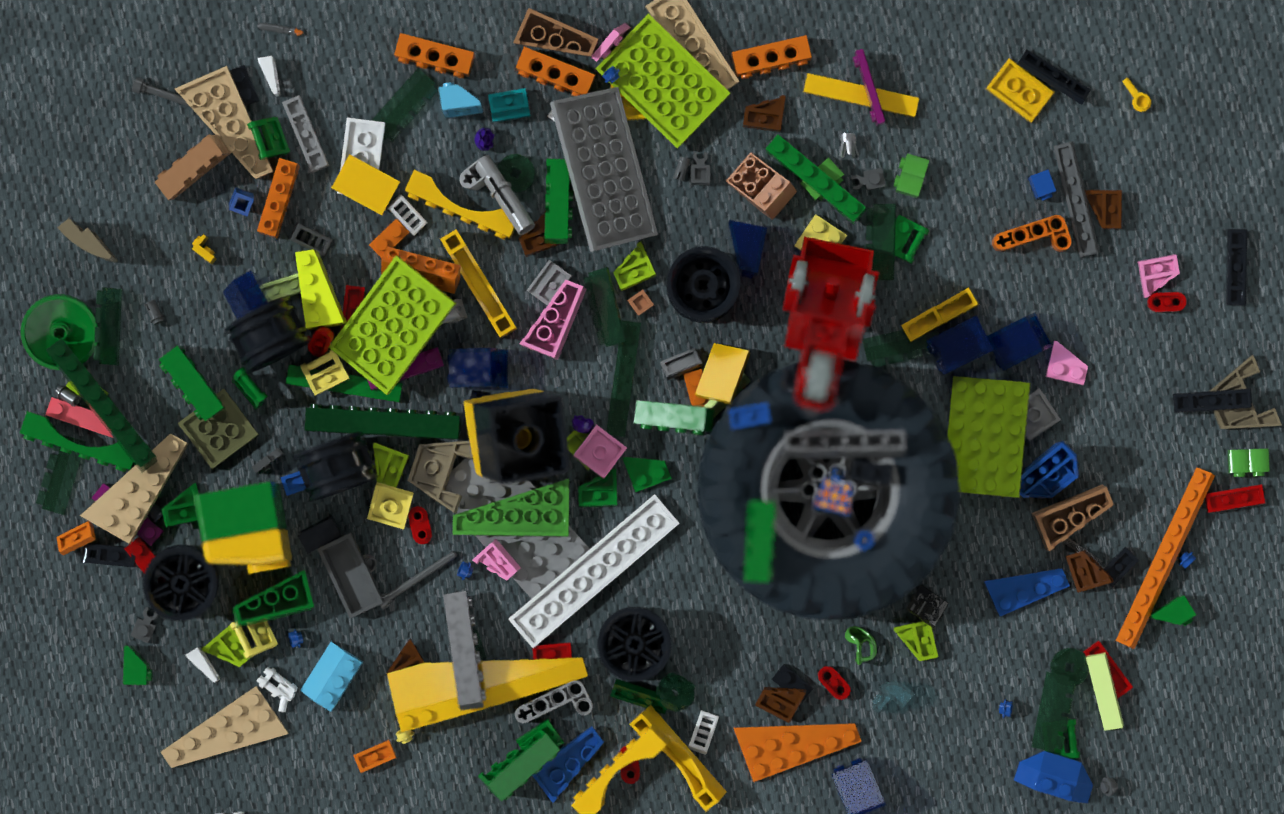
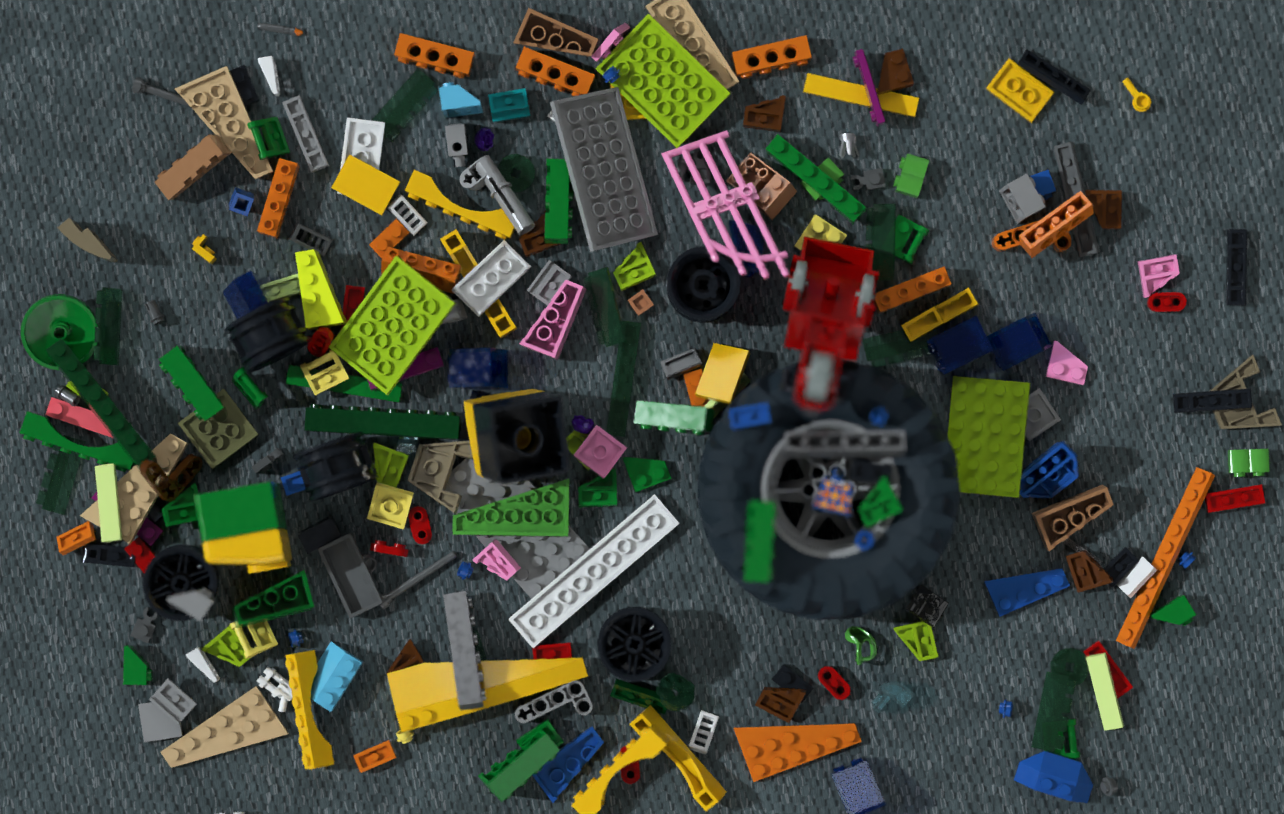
none -> yellowish green tile [95,463,122,543]
none -> light grey tile [138,702,183,742]
none -> reddish brown beam [140,454,202,502]
none -> light grey plate [149,678,197,725]
none -> light grey slope [167,587,215,621]
none -> yellow arch [285,650,334,769]
none -> red plate [370,540,409,557]
none -> clear light blue plate [397,437,418,454]
none -> light grey torso [445,123,469,167]
none -> white tile [452,240,531,317]
none -> bright pink piece [661,130,790,279]
none -> green wing [858,475,903,527]
none -> blue plate [870,406,889,426]
none -> orange brick [874,266,951,314]
none -> reddish brown wing [877,49,914,95]
none -> light grey slope [999,174,1045,224]
none -> orange brick [1019,191,1094,258]
none -> white tile [1116,557,1157,598]

